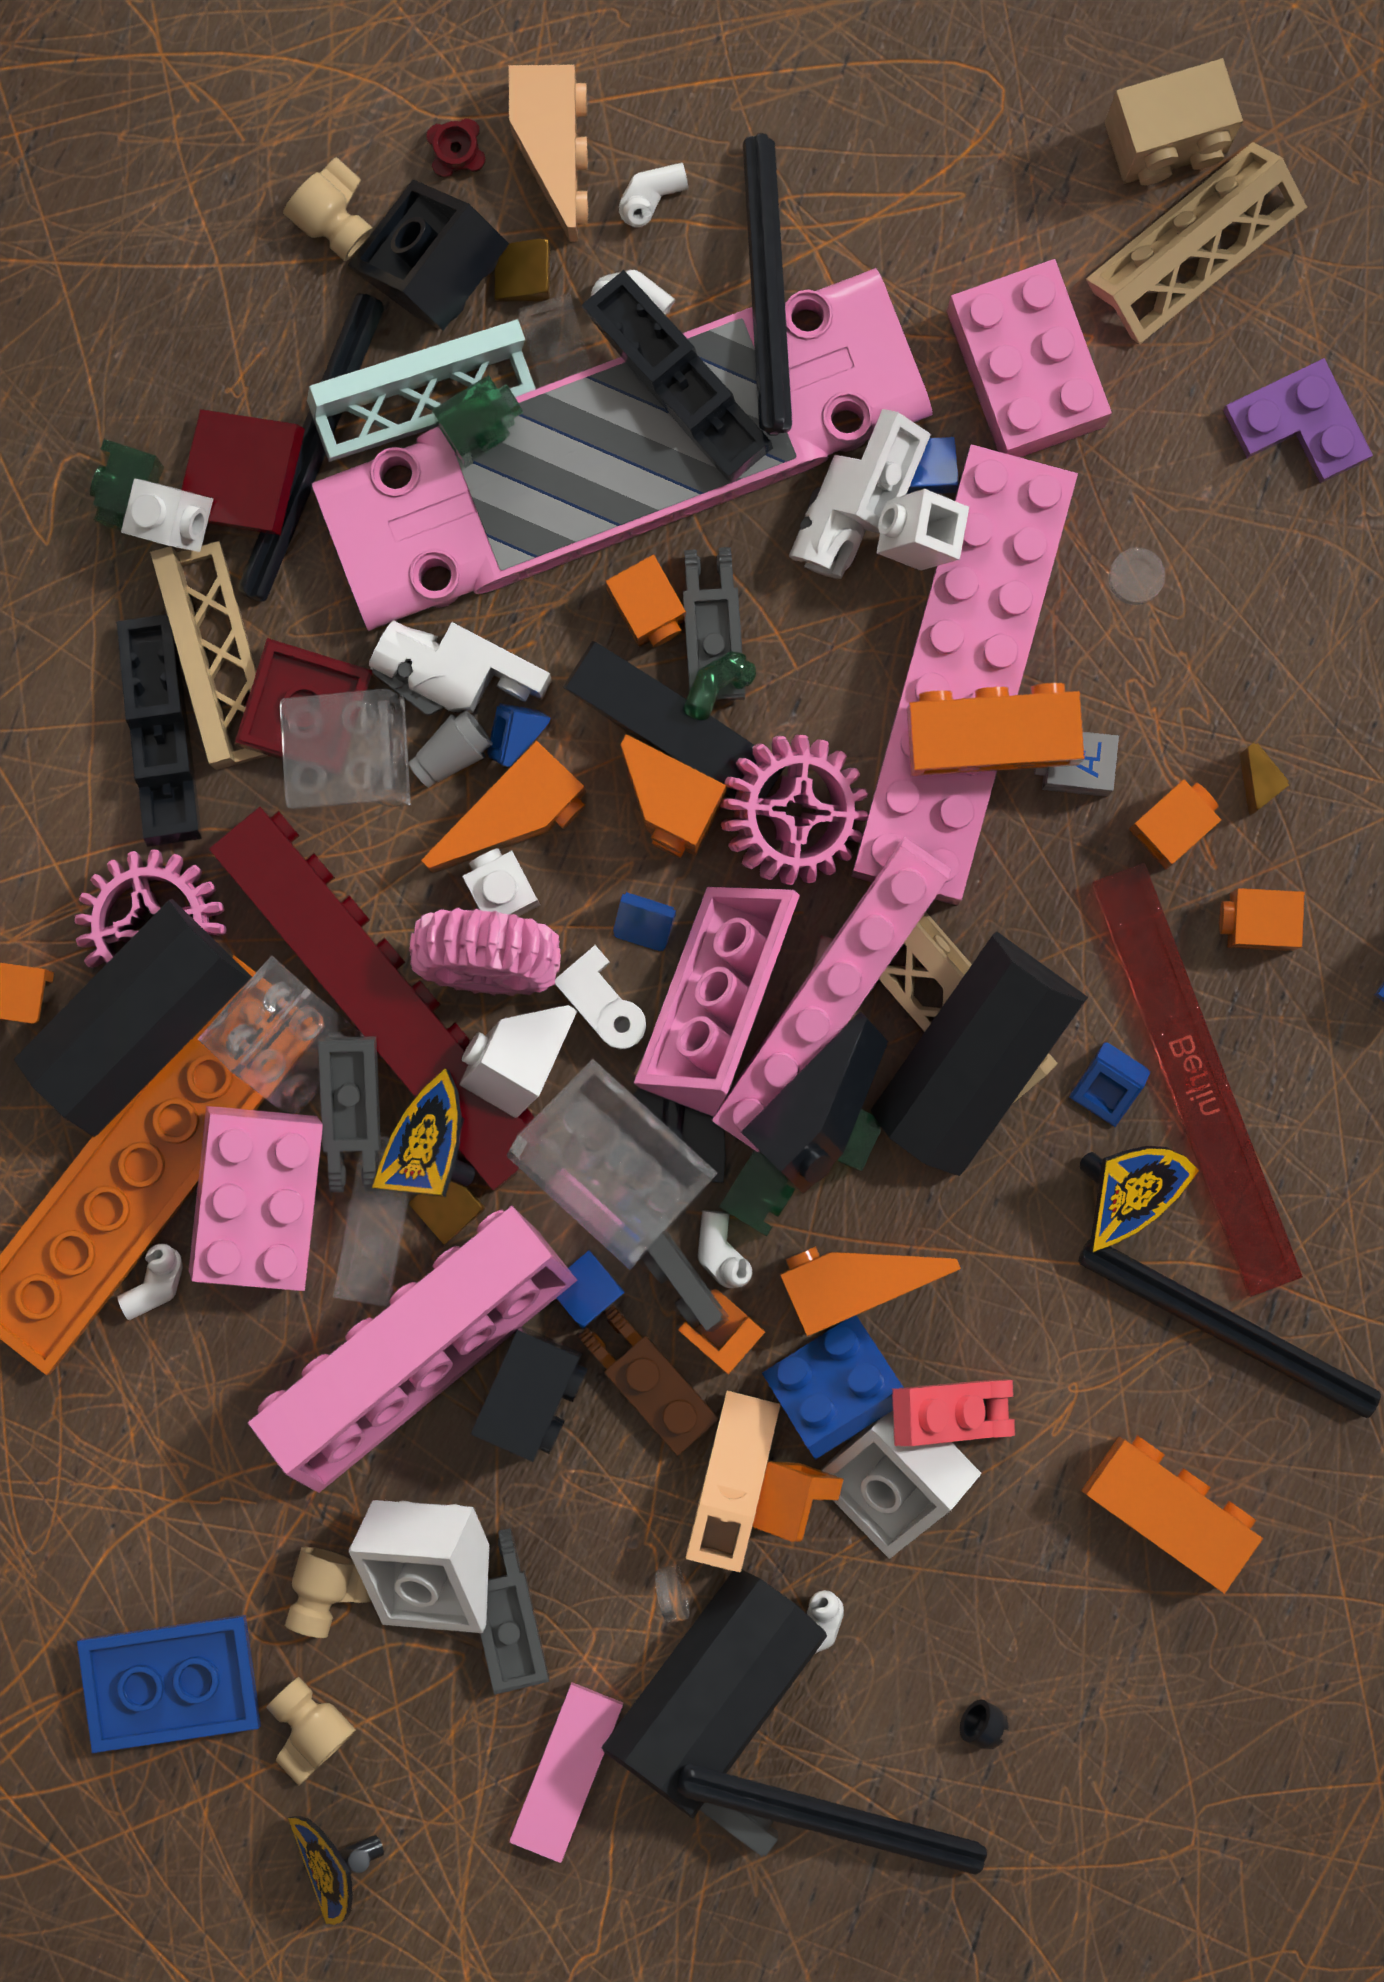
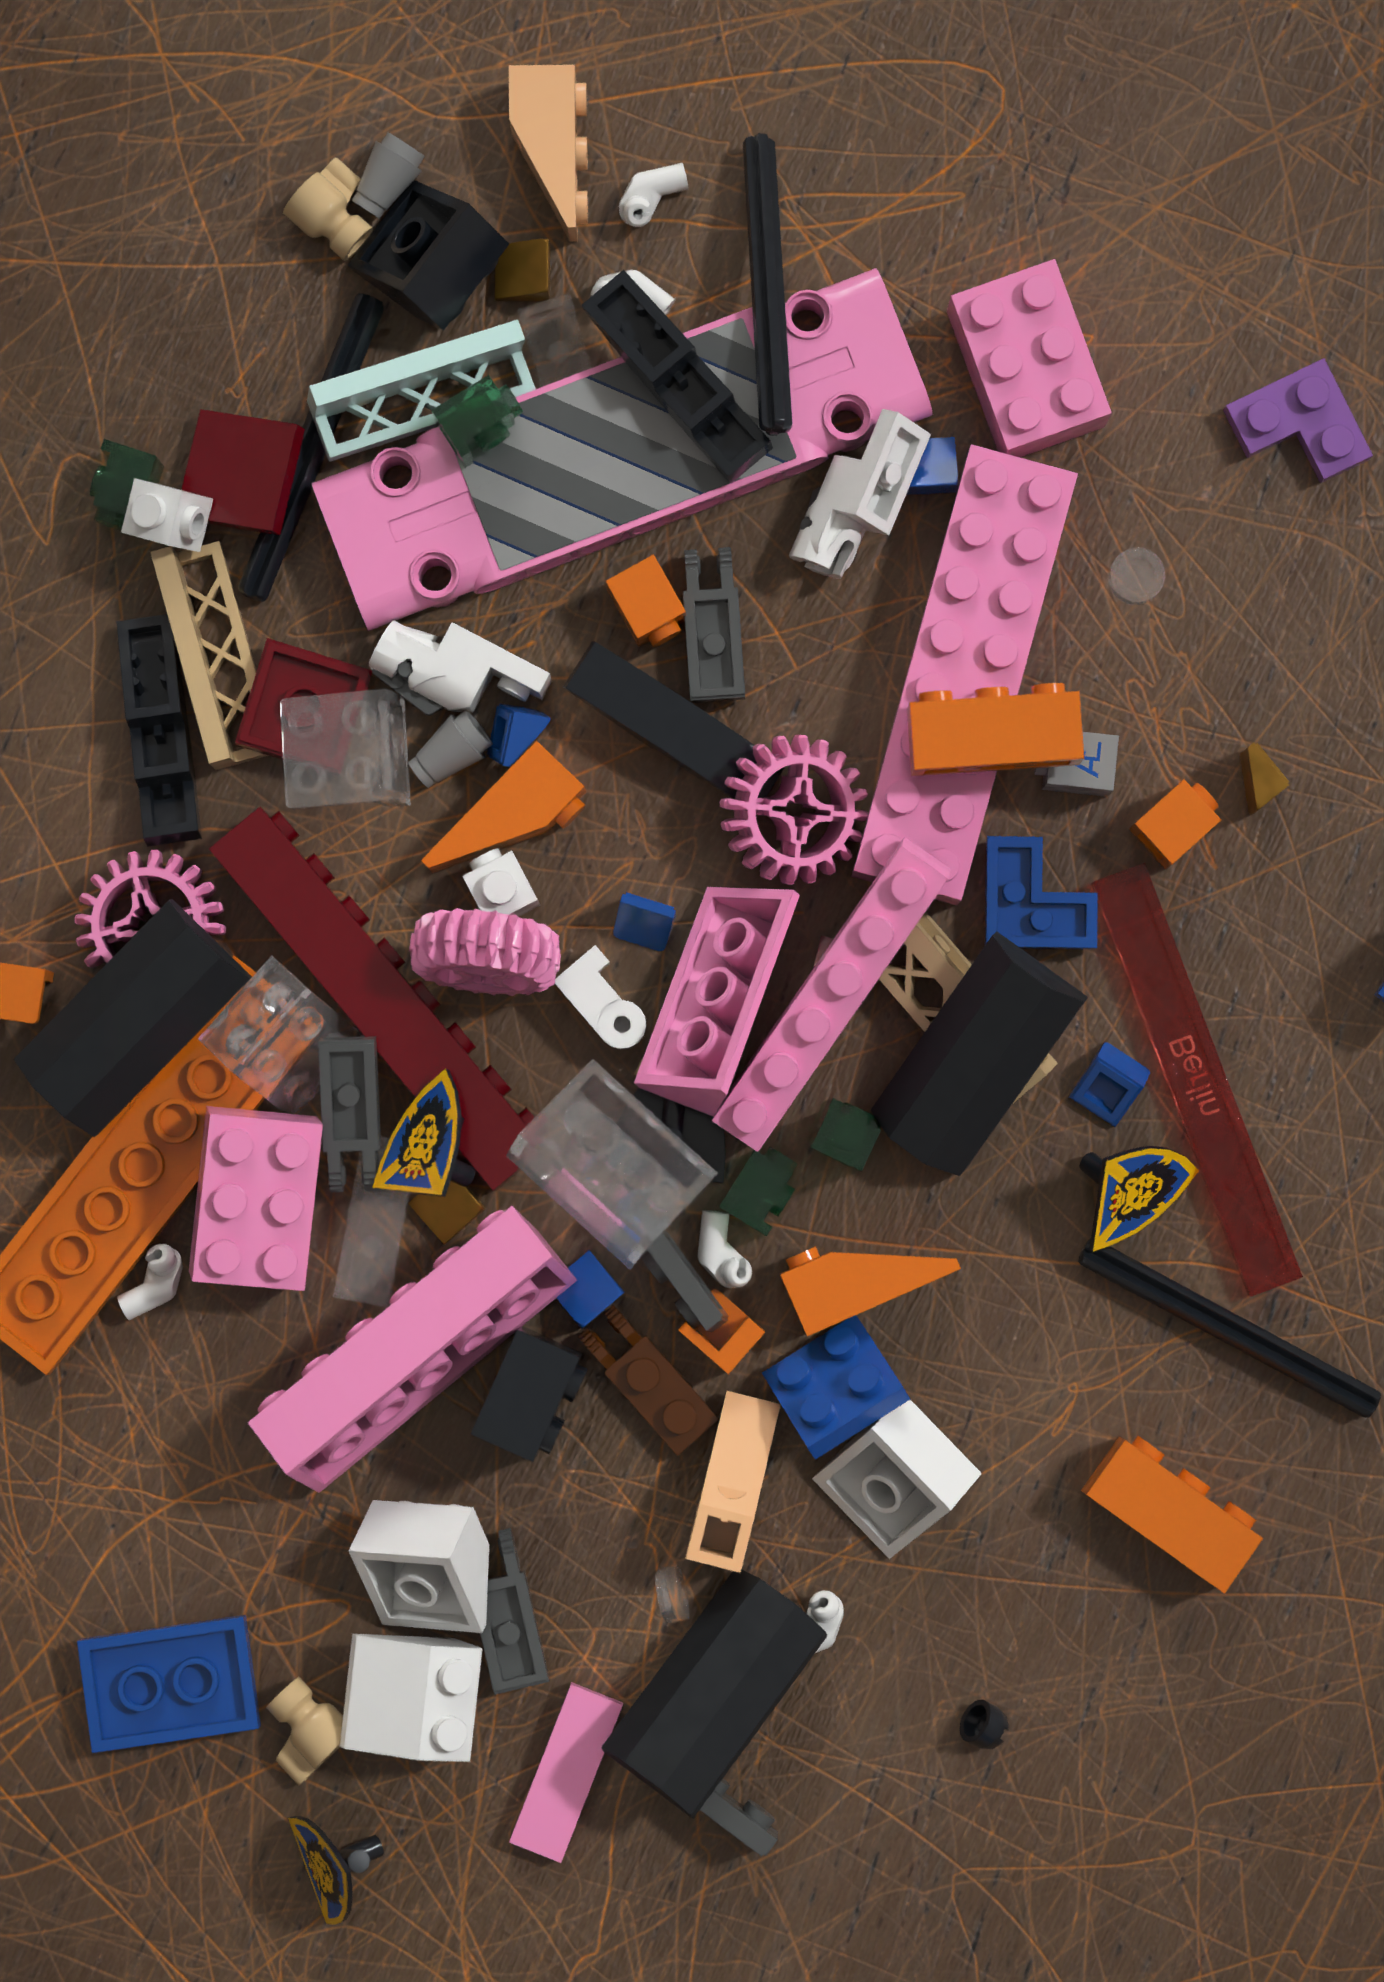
tan piece [285,1547,371,1638] -> none
dark red plate [426,118,485,178] -> none
white slope [459,1005,577,1118] -> none
orange slope [621,734,726,858] -> none
black axle [677,1764,987,1875] -> none
clear green arm [684,651,757,720] -> none
black slope [741,1012,888,1194] -> none
orange panel [752,1461,844,1542] -> none
white brick [876,489,969,570] -> none
coral plate [892,1379,1015,1446] -> none
tan fence [1086,142,1307,344] -> none
tan brick [1105,58,1243,186] -> none
orange brick [1219,888,1305,951] -> none
none -> white slope [340,1634,482,1762]
none -> light grey cone [352,132,425,219]
none -> blue plate [985,836,1098,950]

